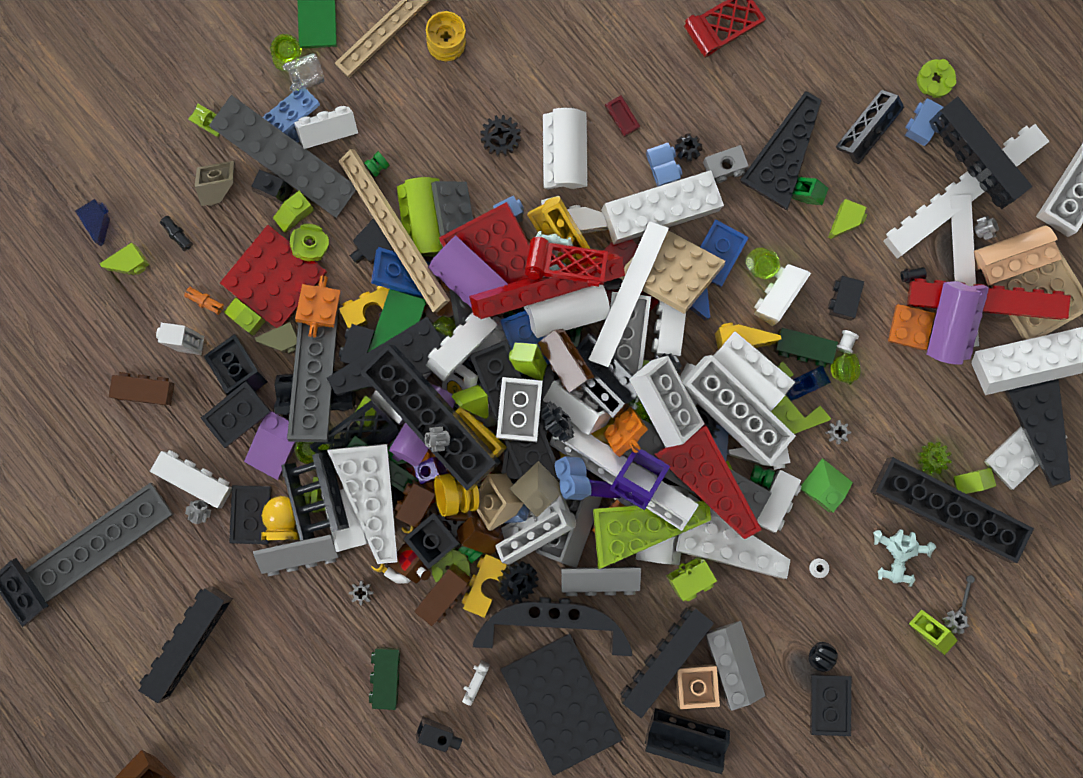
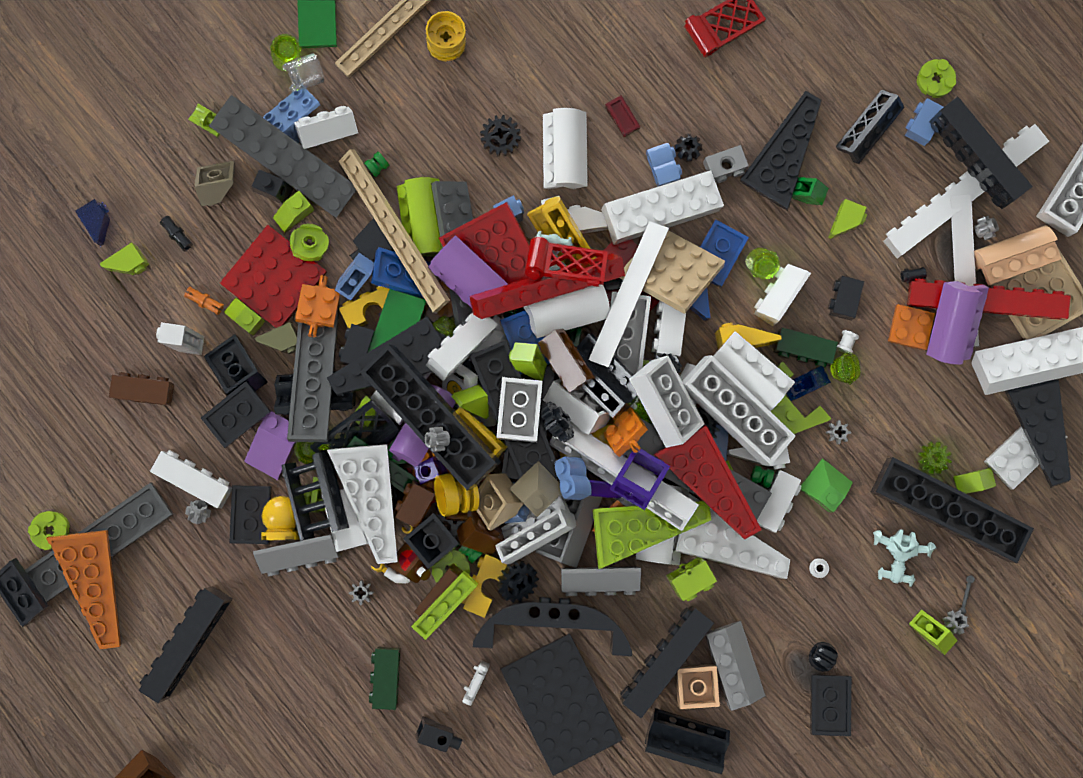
none -> lime plate [28,511,70,550]
none -> orange wing [46,530,121,649]
none -> medium blue brick [335,253,374,301]
none -> lime plate [411,571,478,640]

